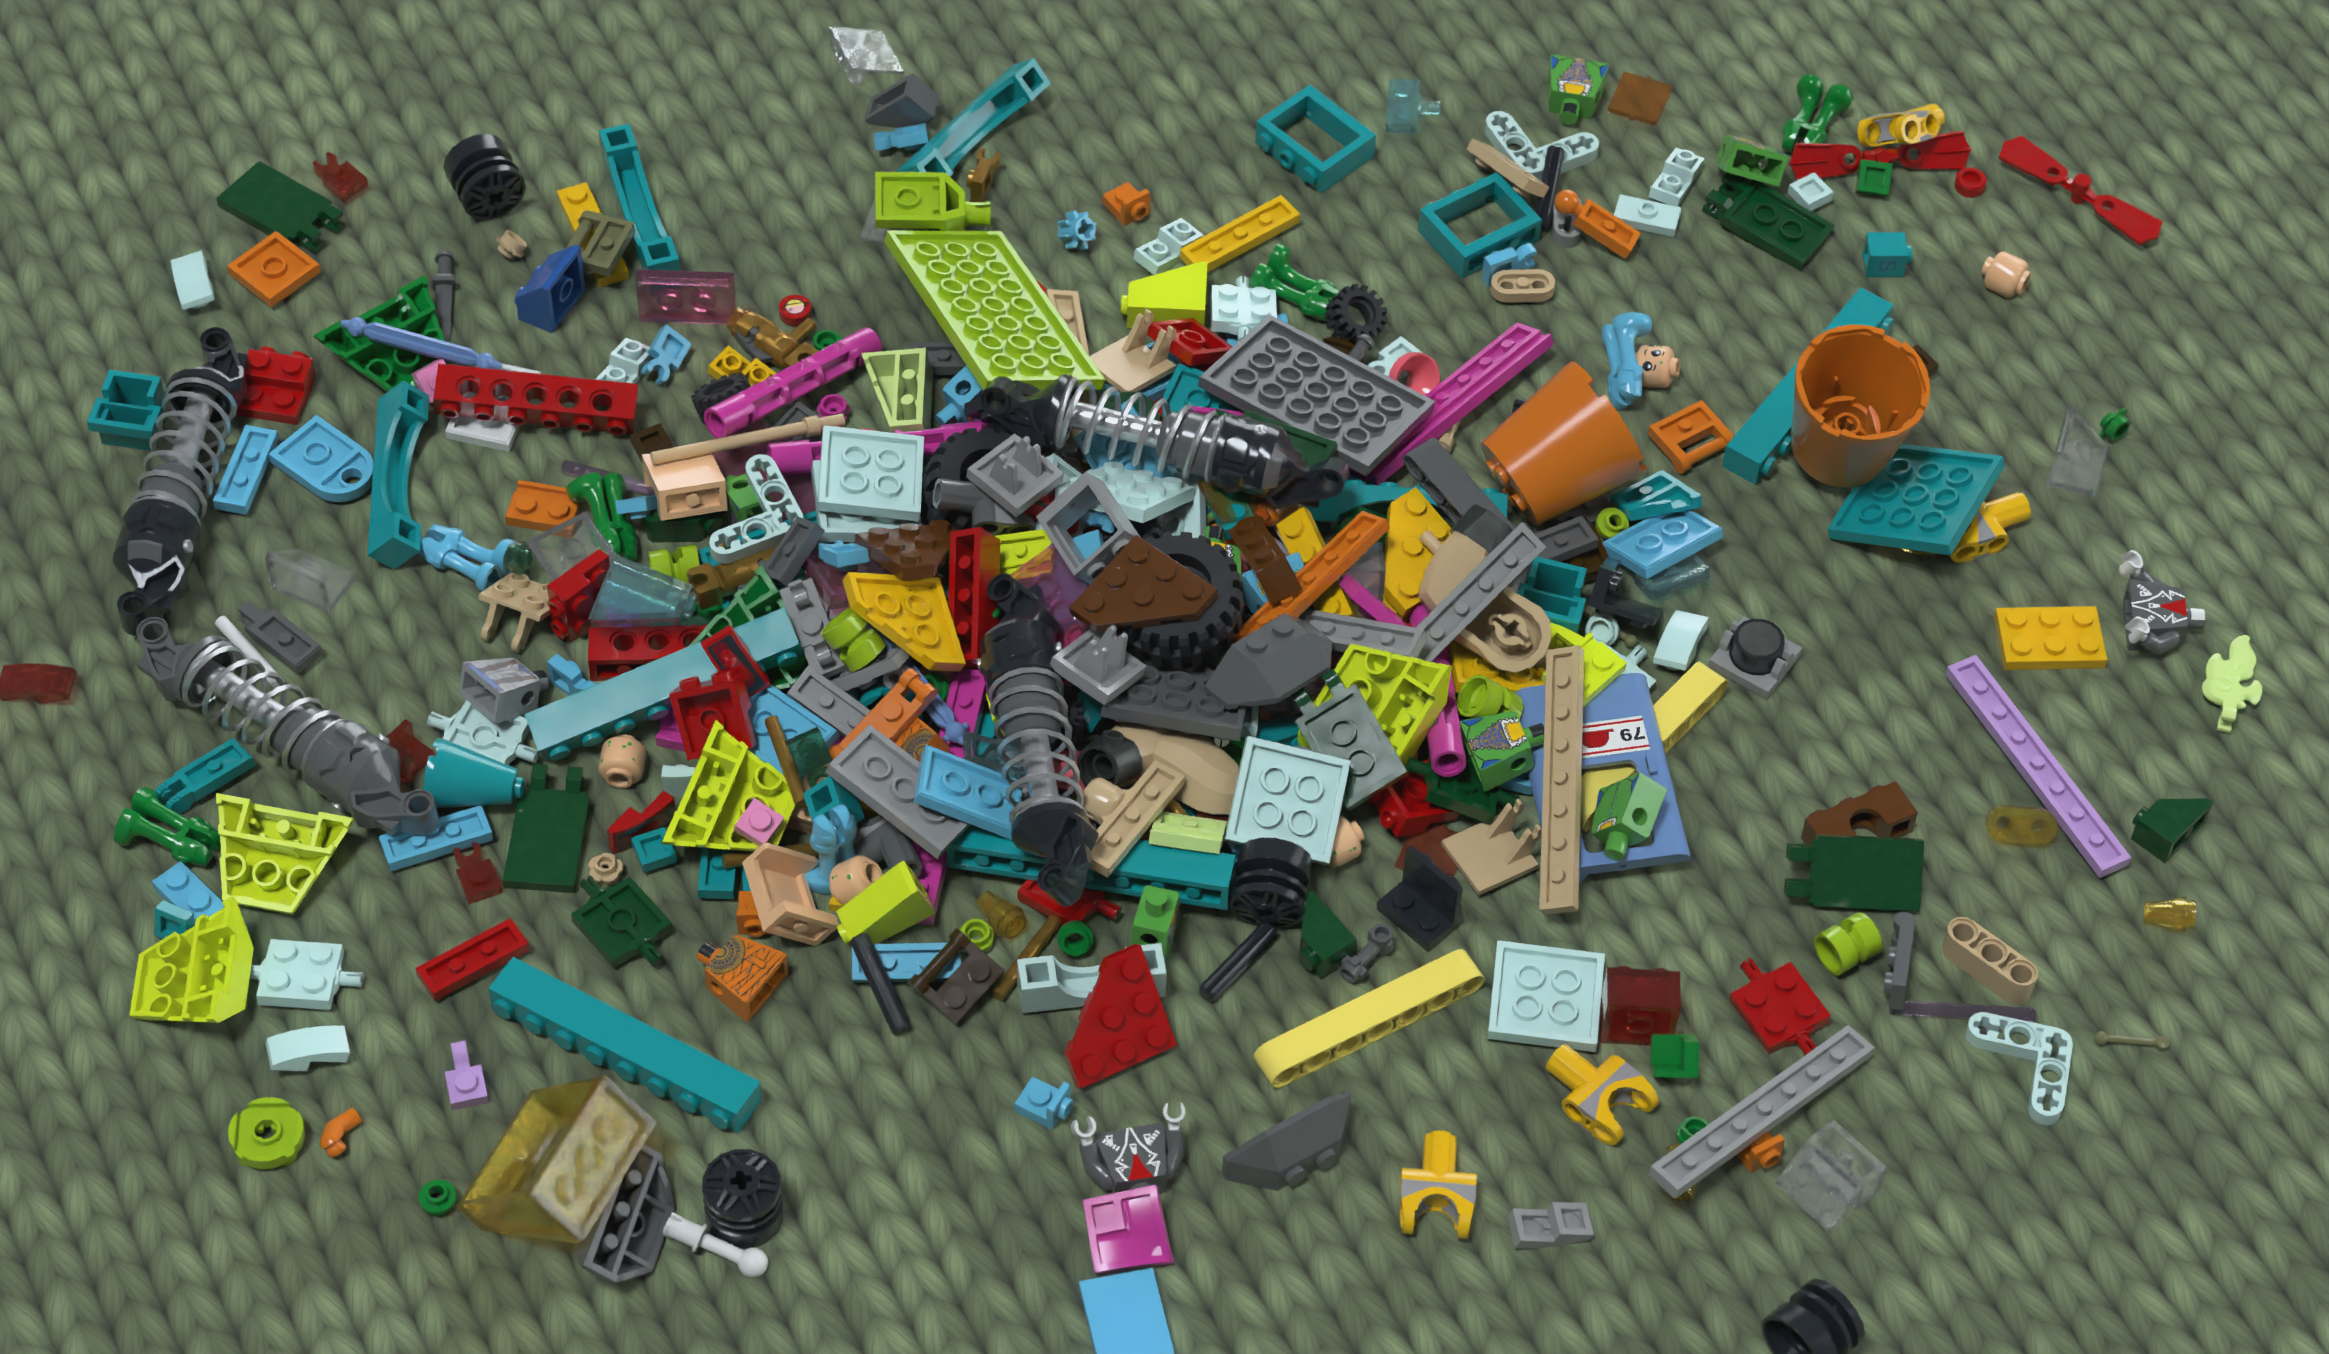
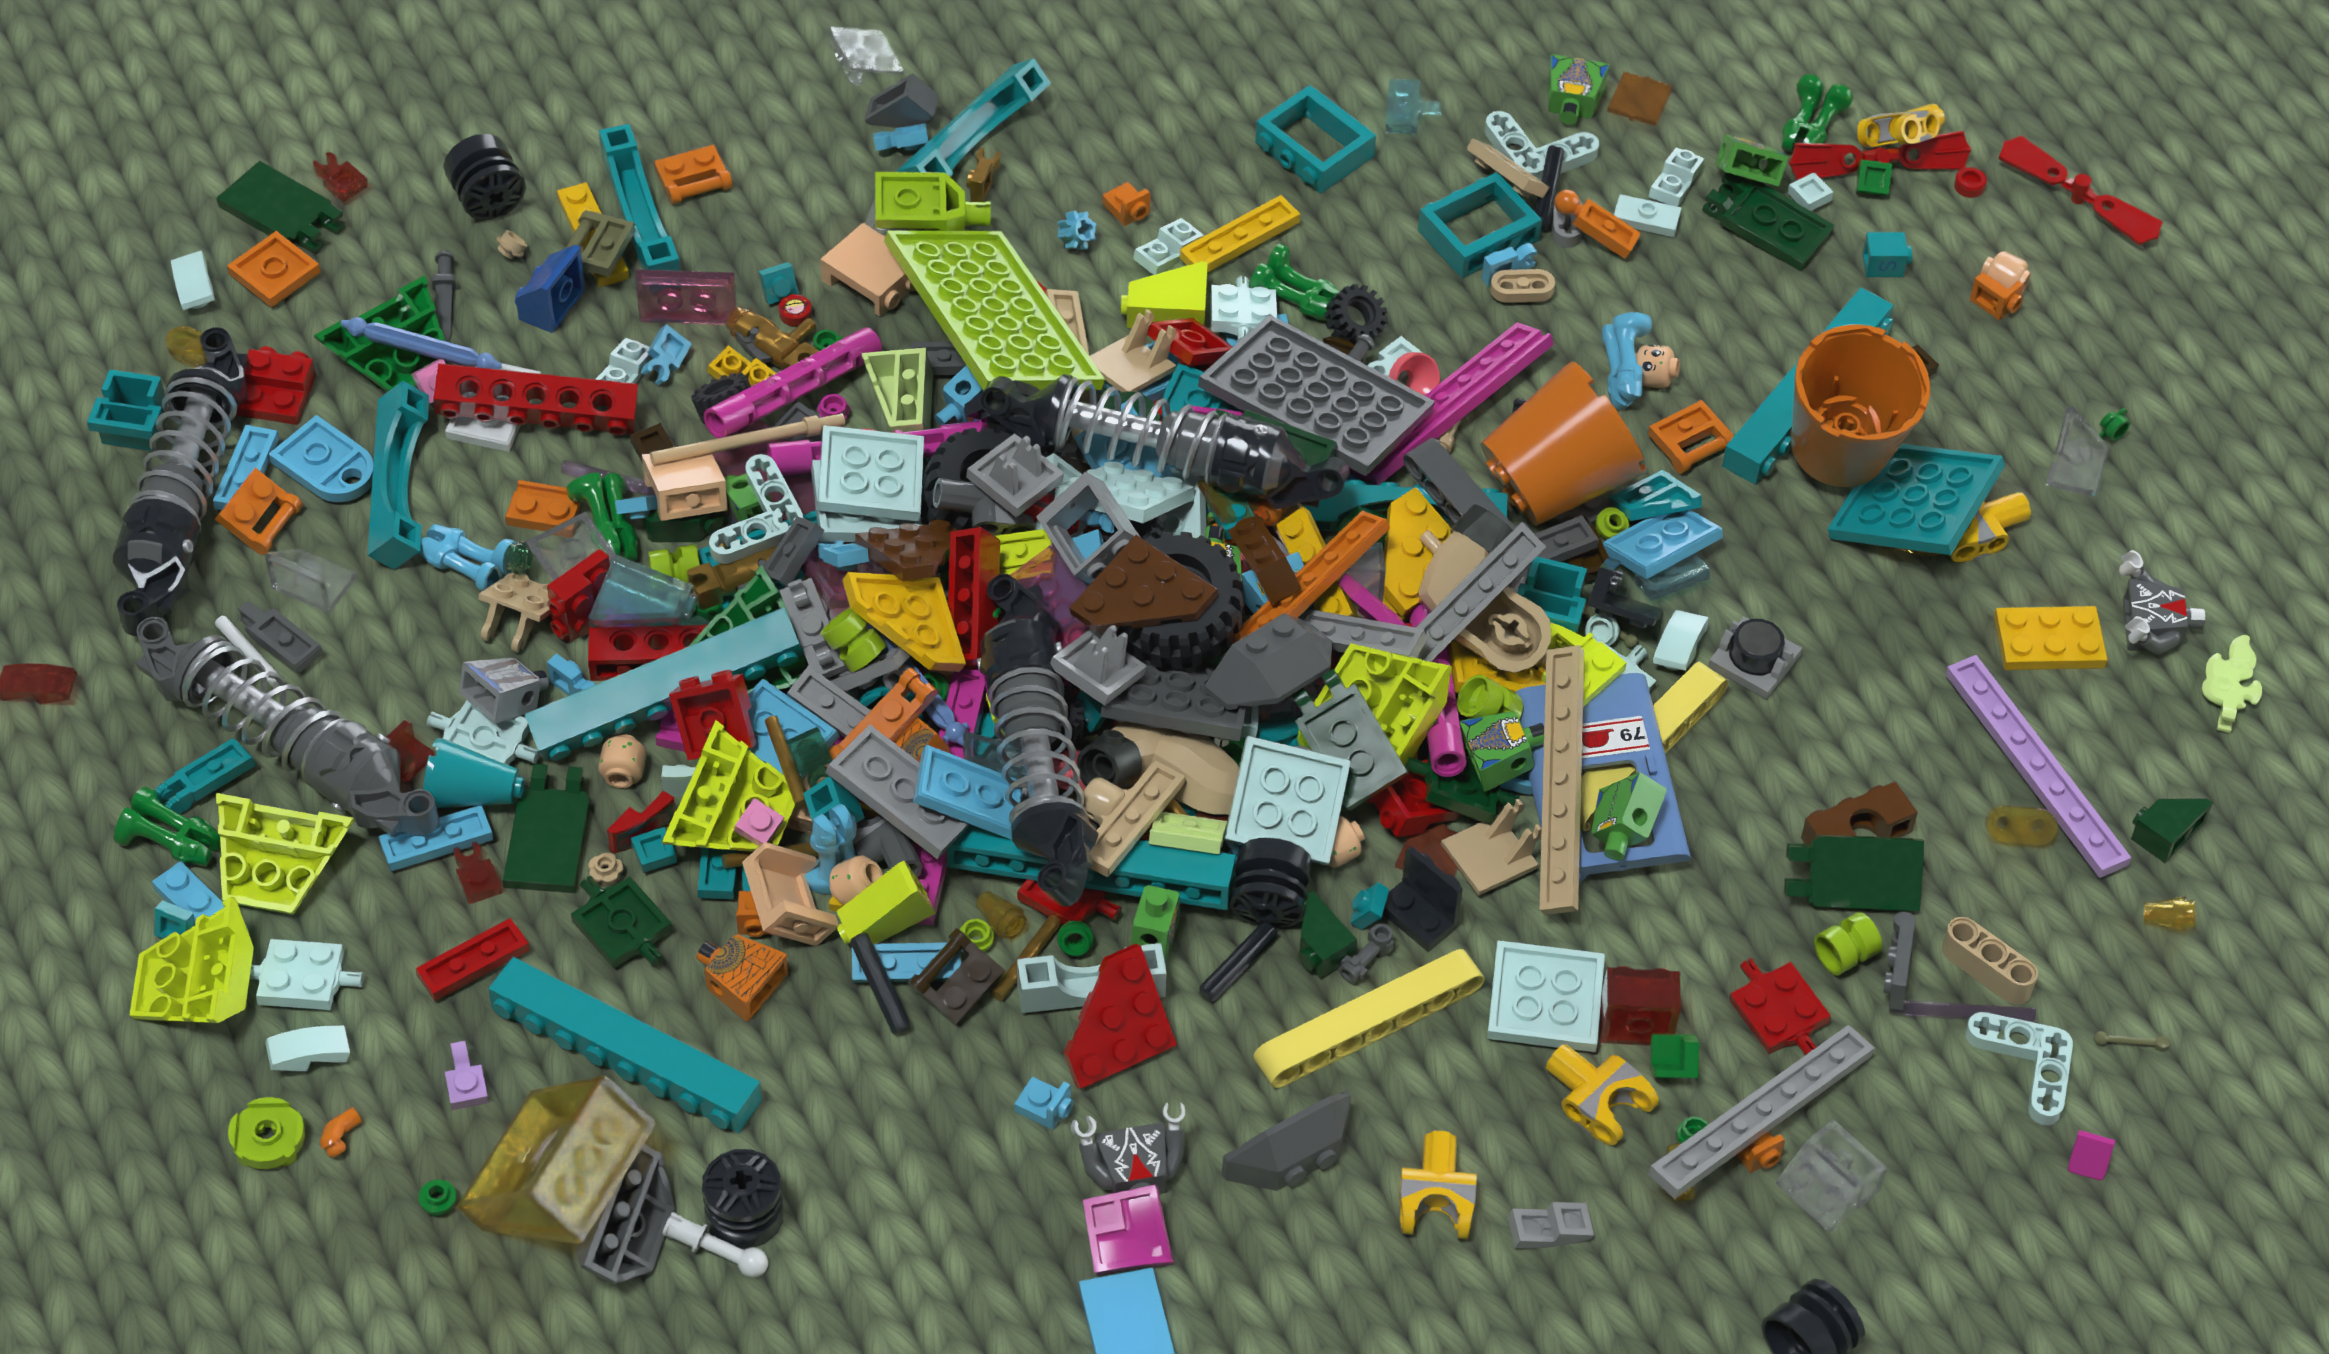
slope [701,625,771,697] -> none
none -> clear yellow plate [165,326,205,368]
none -> orange plate [215,468,303,555]
none -> orange plate [654,144,733,205]
none -> teal plate [758,262,799,304]
none -> light nougat panel [820,223,916,317]
none -> teal plate [1350,882,1389,930]
none -> orange bracket [1969,272,2024,320]
none -> dark pink slope [2067,1130,2115,1181]

